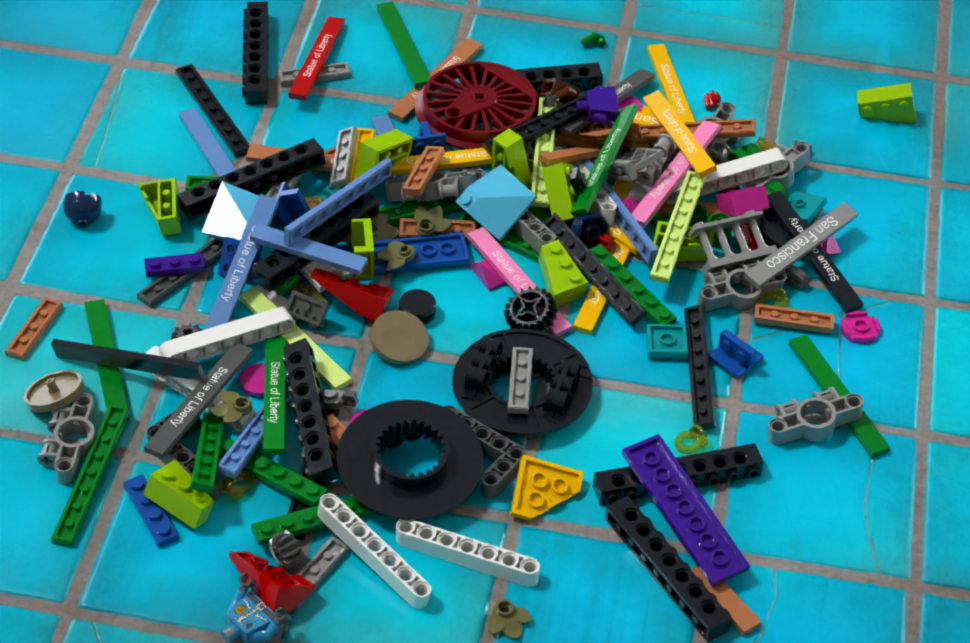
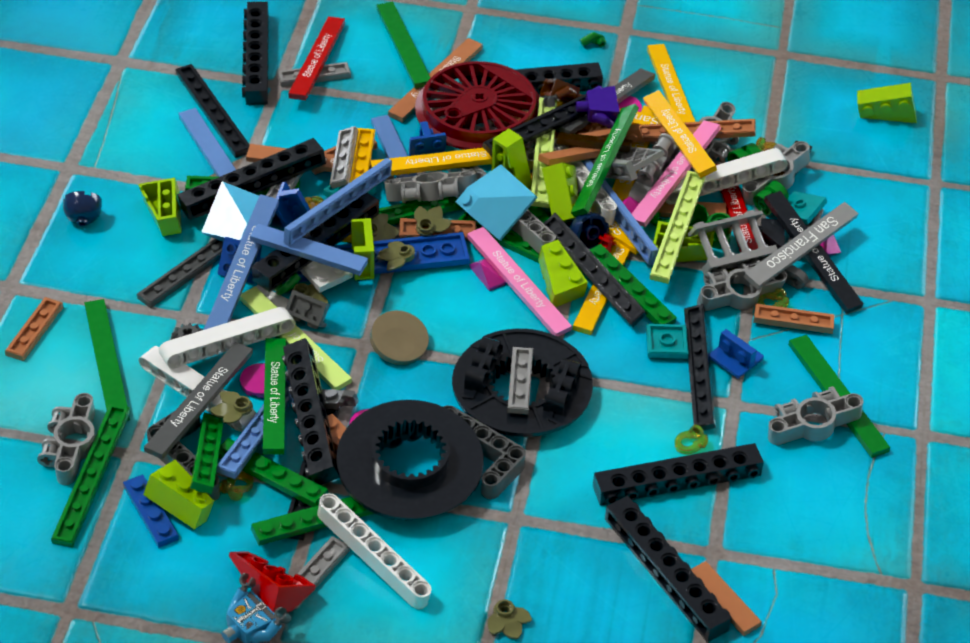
dark tan piece [24,370,84,412] -> none
black tile [51,339,205,381] -> none
dark purple plate [144,253,205,278] -> none
dark grey gear [269,530,304,570] -> none
red wedge [310,269,394,322] -> none
lime wedge [354,129,413,177] -> none
white beam [396,519,540,587] -> none
black head [399,289,436,325] -> none
nougat plate [402,146,445,196] -> none
black gear [504,286,558,332] -> none
yellow plate [509,455,584,521] -> none
black plate [569,167,586,194] -> none
dark purple plate [622,434,750,587] -> none
red plate [704,90,722,111] -> none
dark pink brick [716,185,770,217] -> none
dark pink tile [840,311,881,344] -> none

